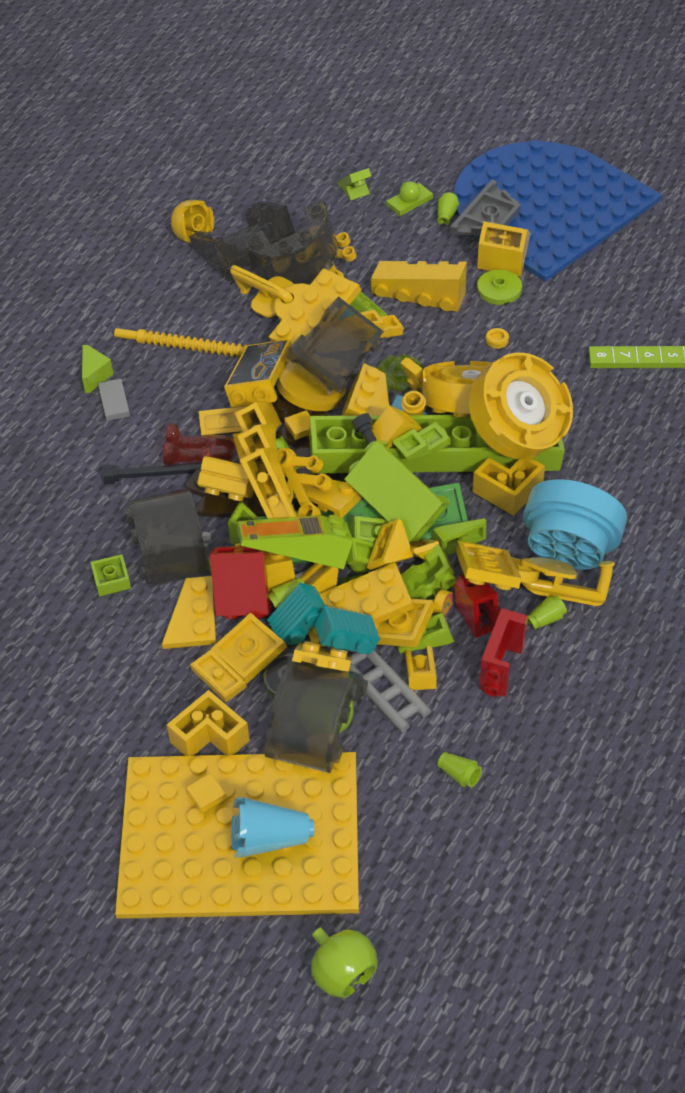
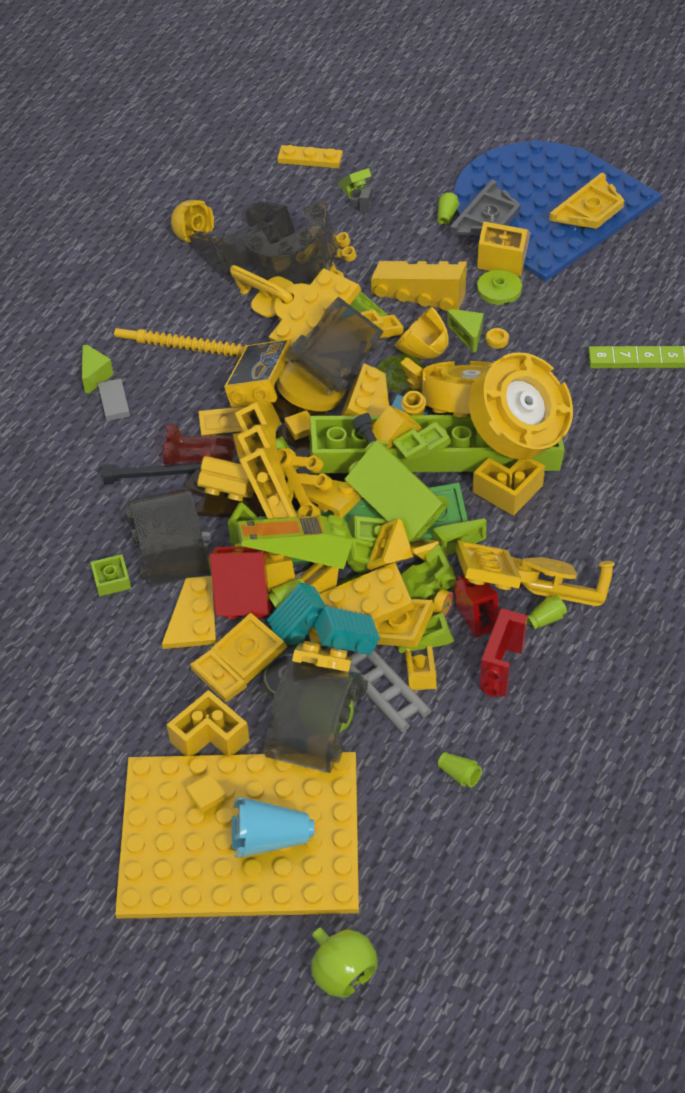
lime tile [386,181,433,216] -> none
medium azure wheel [523,479,627,570] -> none
none -> yellow plate [277,145,343,168]
none -> flat silver tile [350,184,373,213]
none -> yellow hair [395,307,448,360]
none -> lime slope [447,309,484,352]
none -> yellow wing [549,173,624,229]

